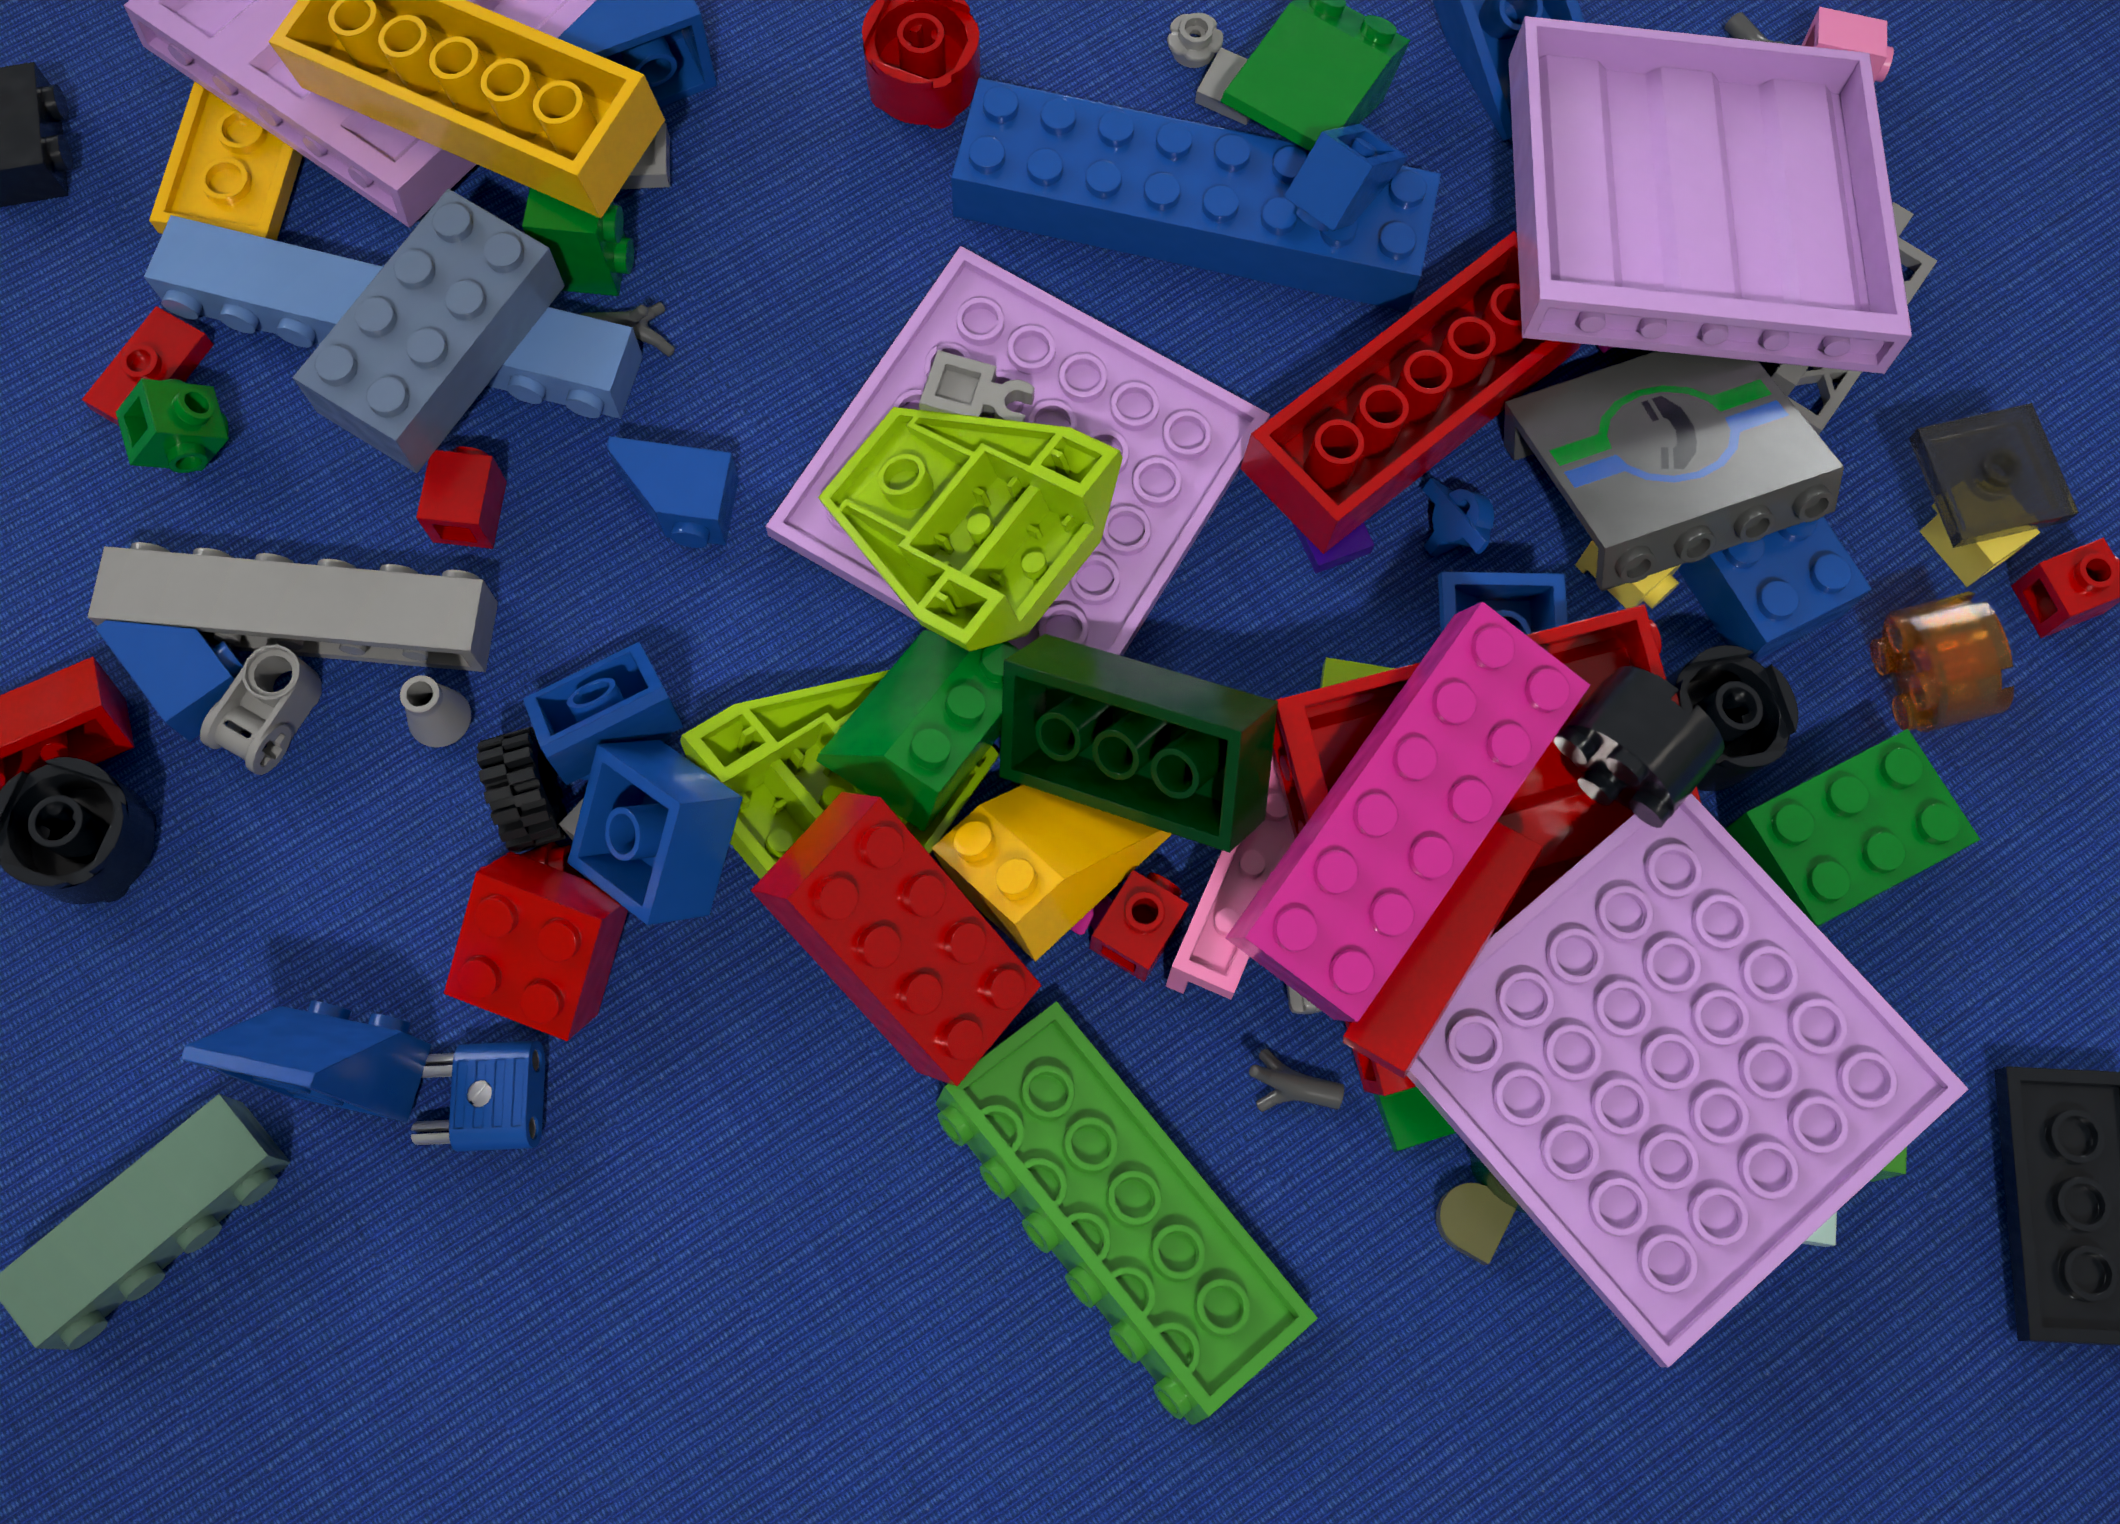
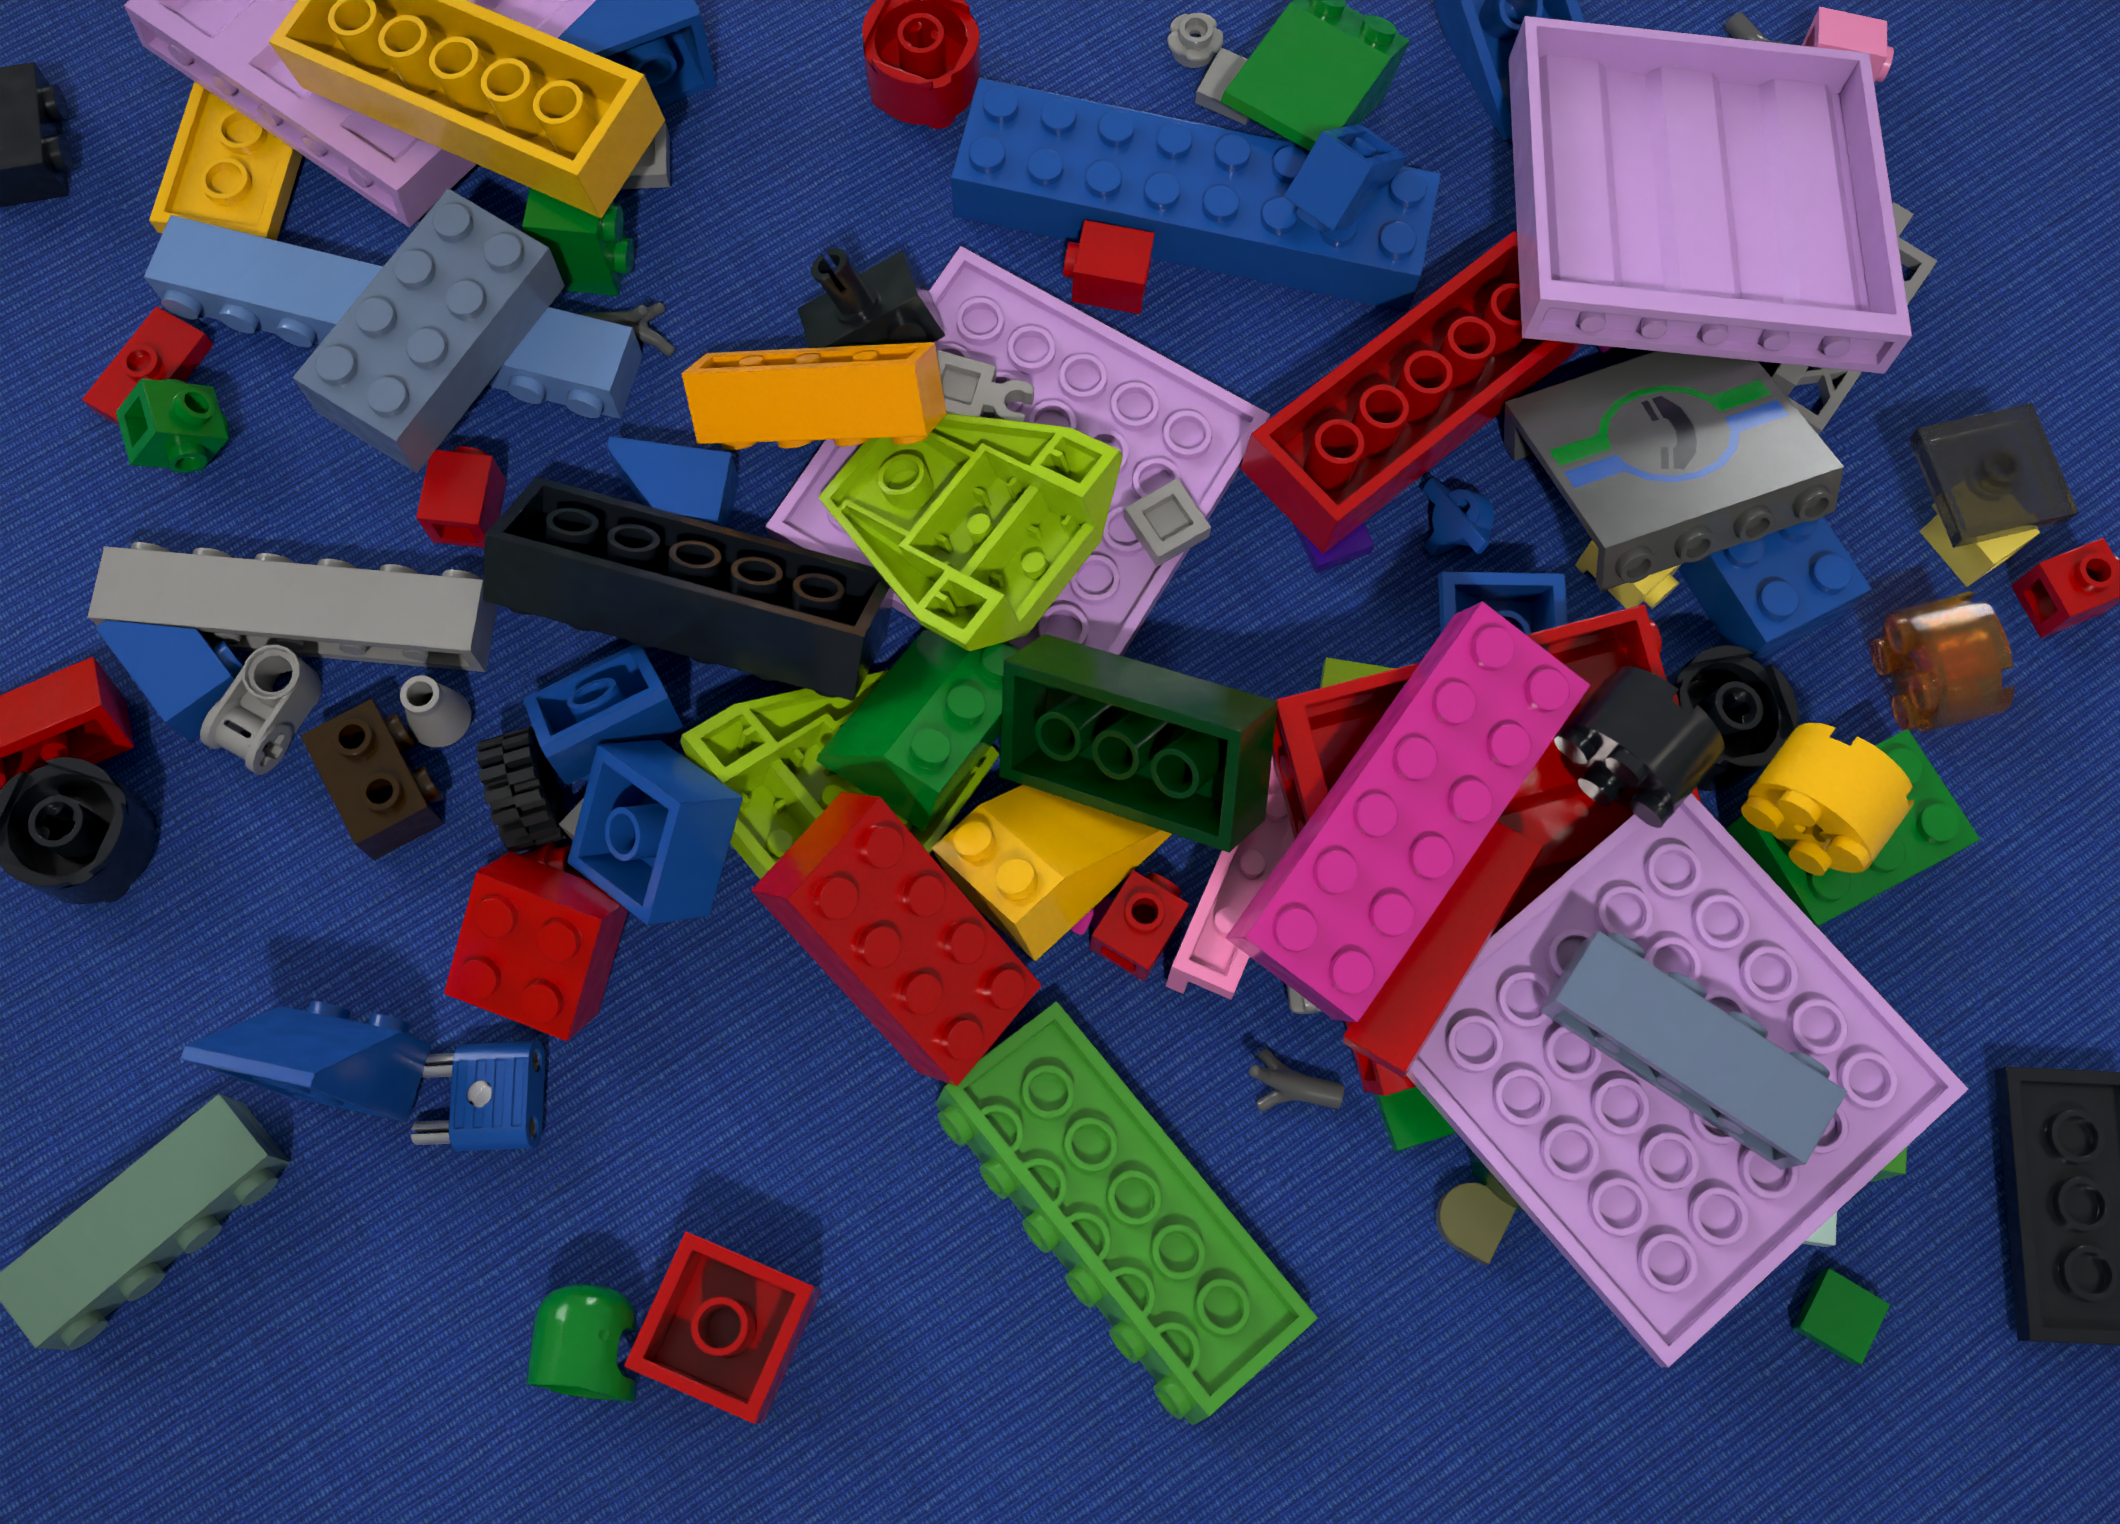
none -> dark brown brick [300,699,445,861]
none -> black brick [483,477,894,701]
none -> green helmet [525,1284,638,1403]
none -> red brick [624,1231,821,1424]
none -> light orange brick [681,342,947,450]
none -> black brick [797,248,946,348]
none -> red brick [1063,220,1155,315]
none -> light grey plate [1123,478,1211,567]
none -> sand blue brick [1539,931,1848,1170]
none -> yellow brick [1741,723,1914,876]
none -> green tile [1792,1268,1890,1365]

